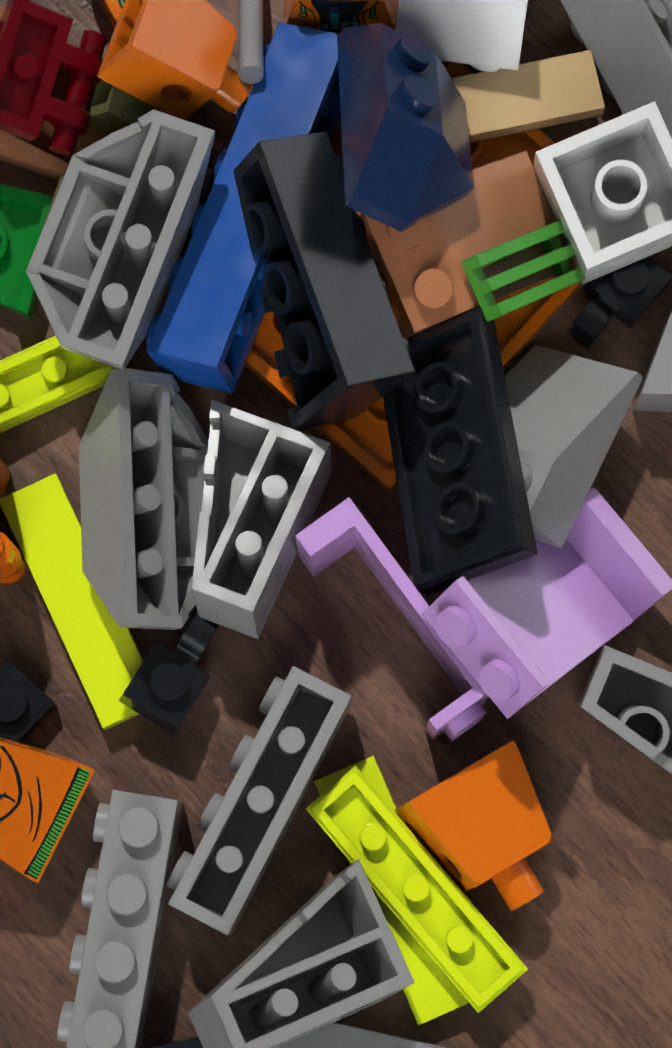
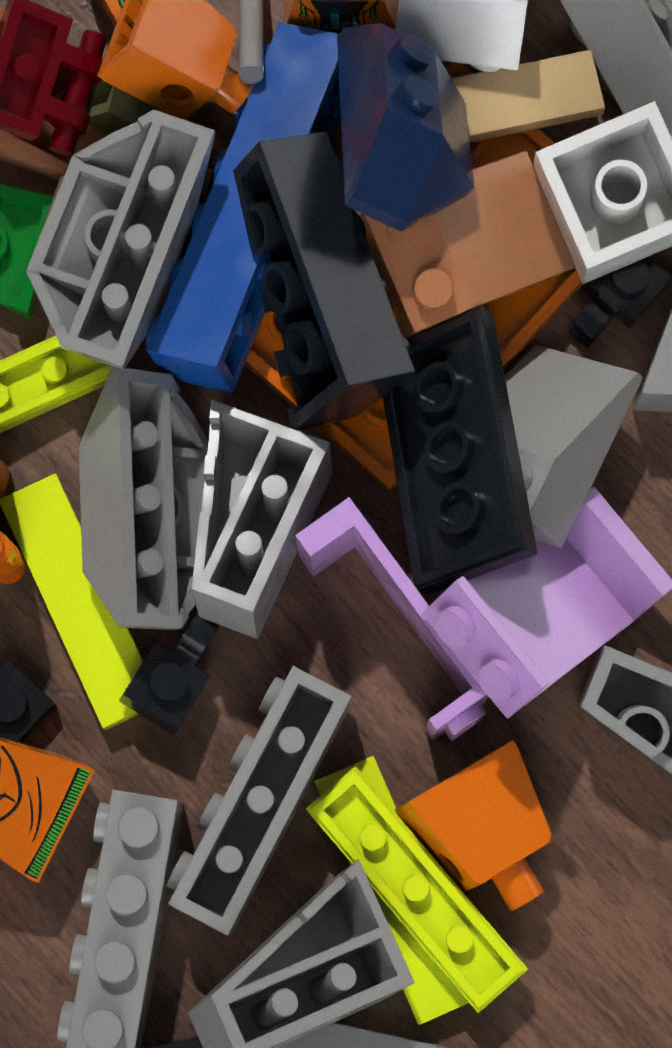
bright green tile [461,220,586,322] -> none

